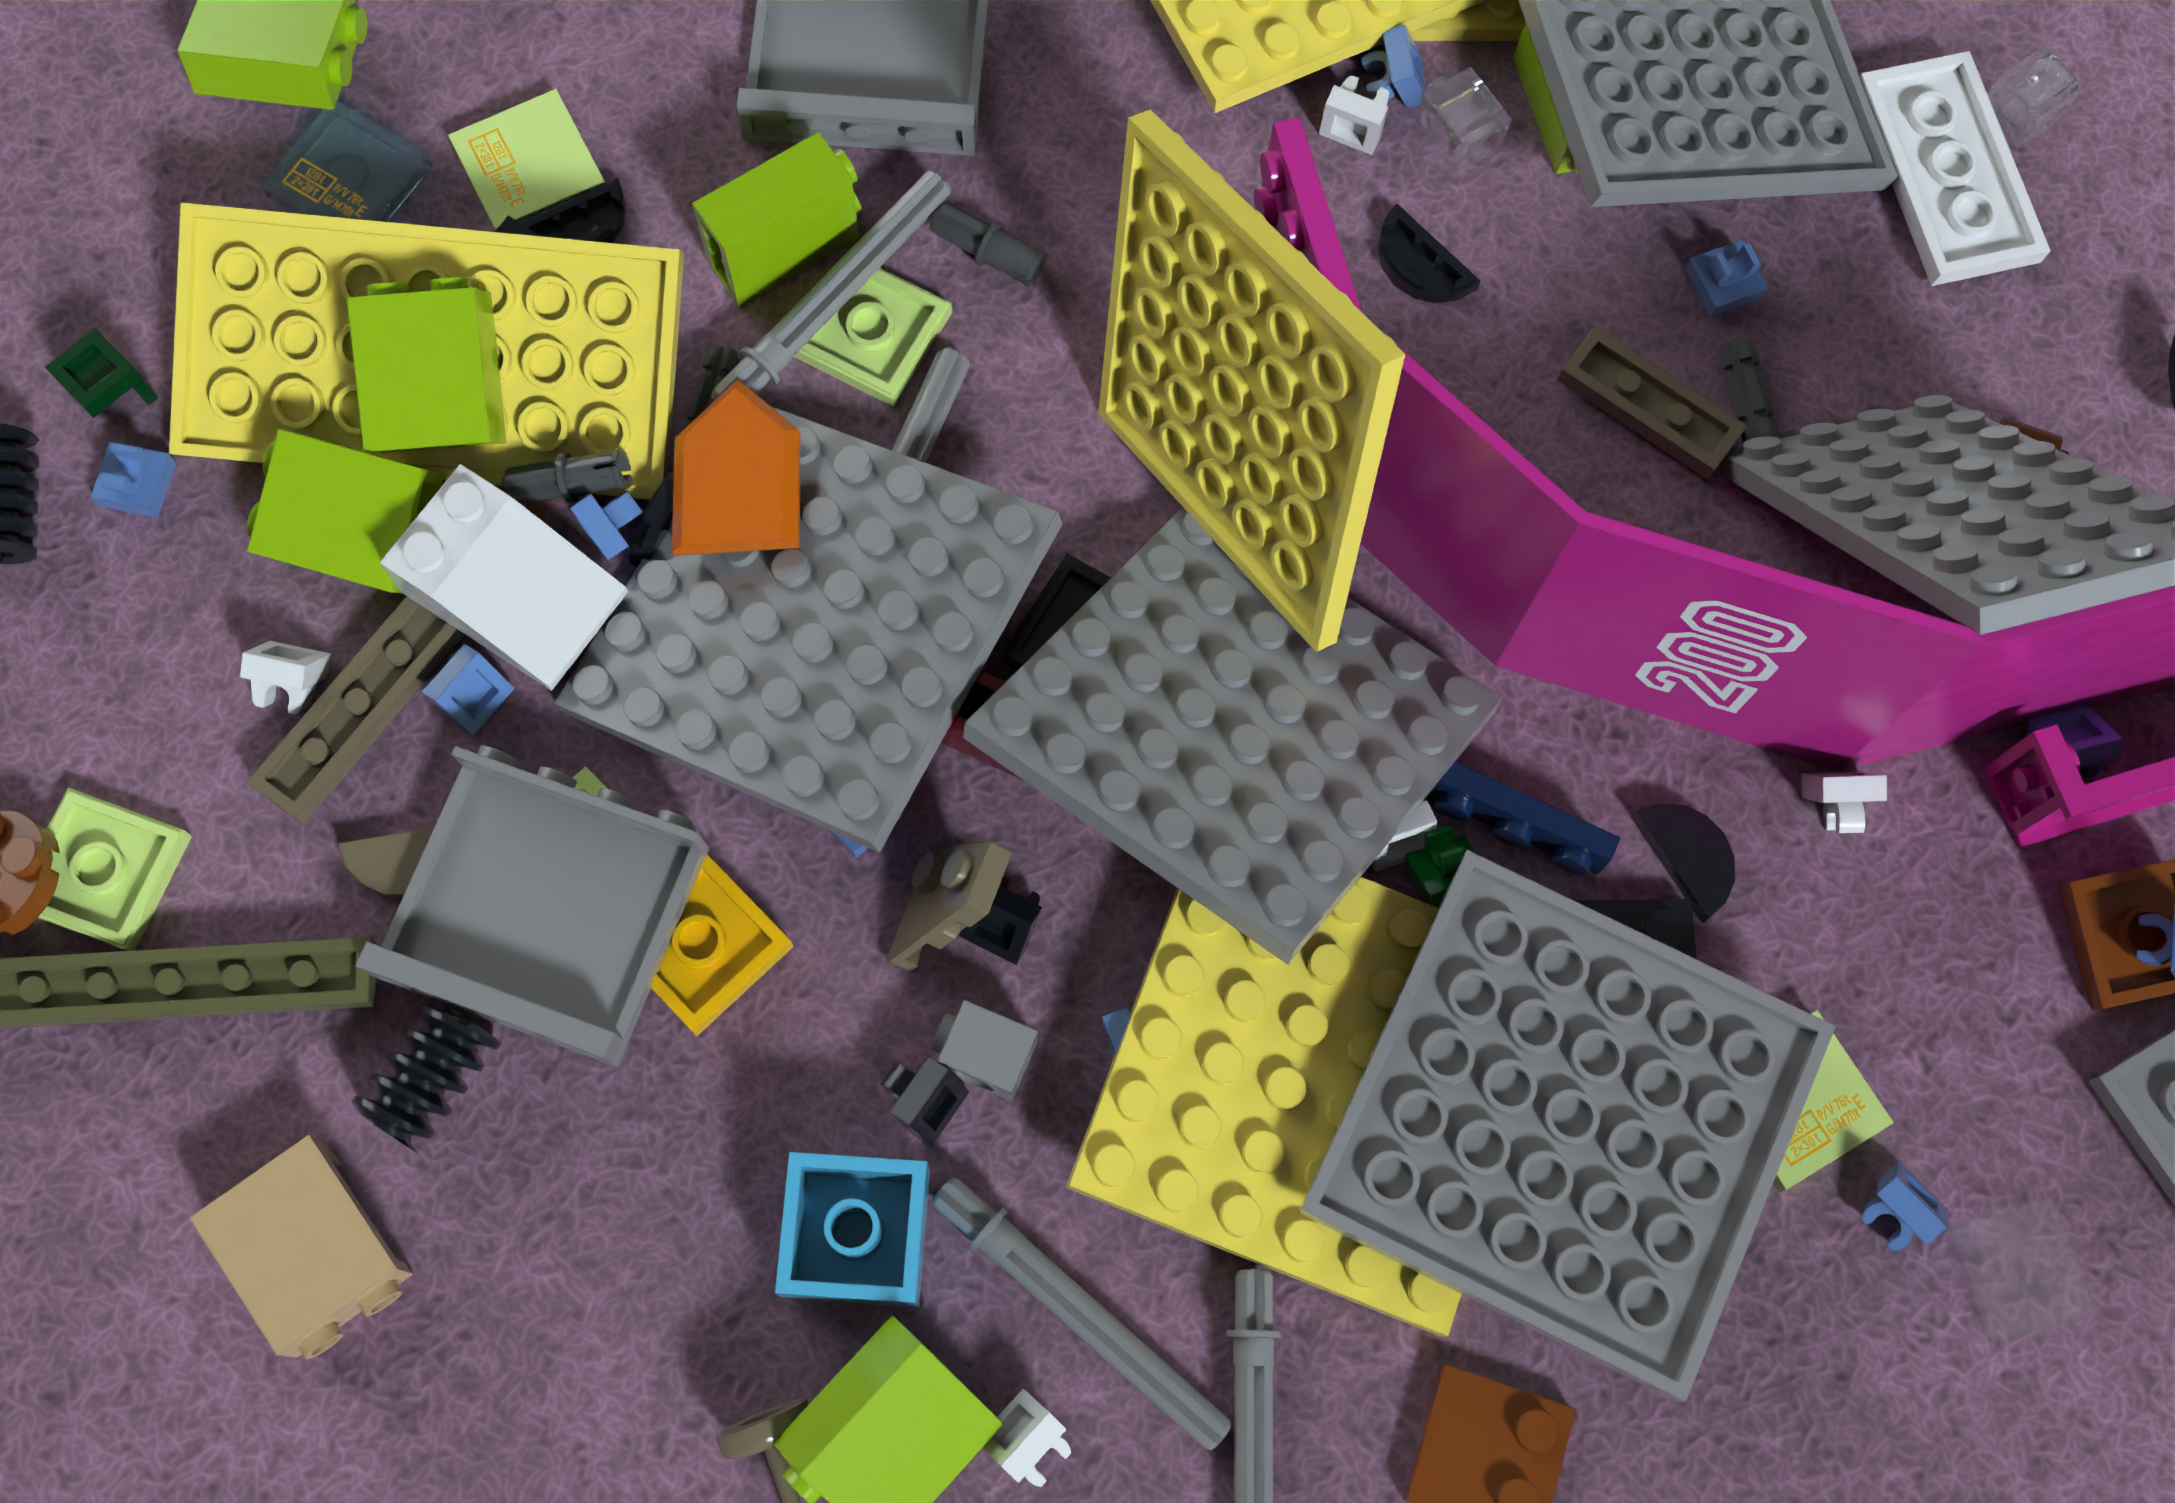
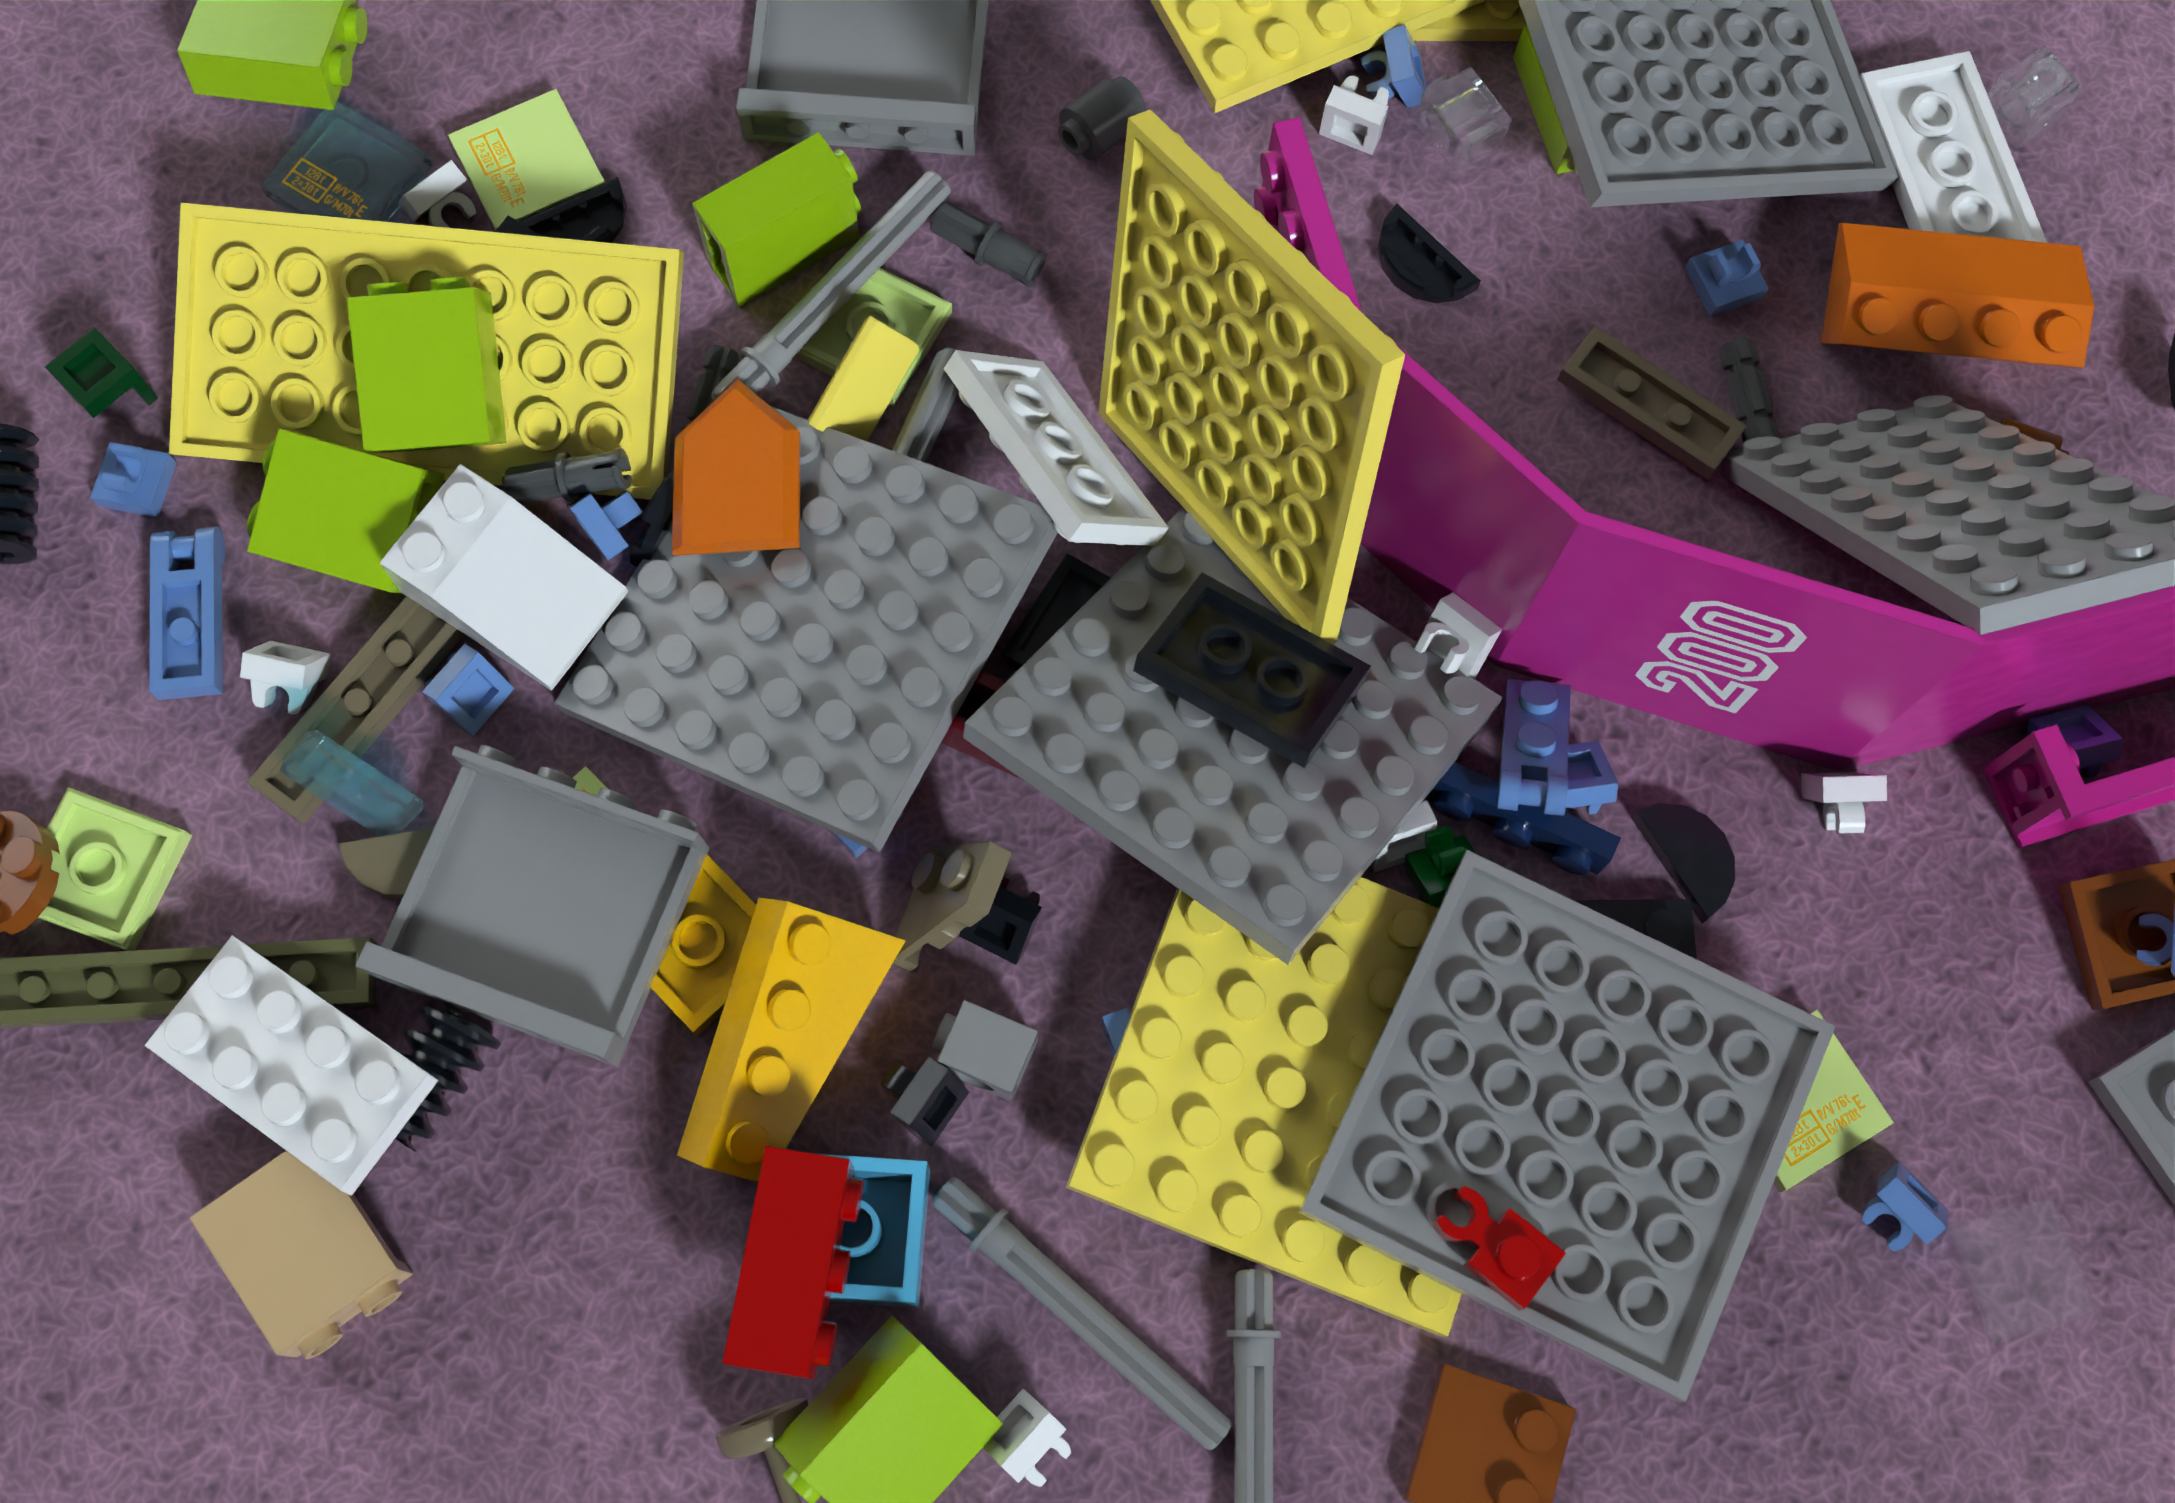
none -> white plate [144,935,439,1196]
none -> medium blue plate [149,526,225,700]
none -> clear light blue slope [280,730,425,837]
none -> white tile [398,160,476,228]
none -> yellow wedge [677,898,906,1182]
none -> red brick [722,1146,864,1380]
none -> light yellow slope [808,316,920,441]
none -> white plate [944,350,1169,546]
none -> dark grey brick [1058,76,1146,160]
none -> black plate [1133,572,1371,768]
none -> white tile [1414,593,1502,679]
none -> red plate [1432,1186,1566,1311]
none -> medium blue plate [1497,679,1571,816]
none -> medium blue tile [1566,741,1618,815]
none -> orange slope [1821,223,2094,368]

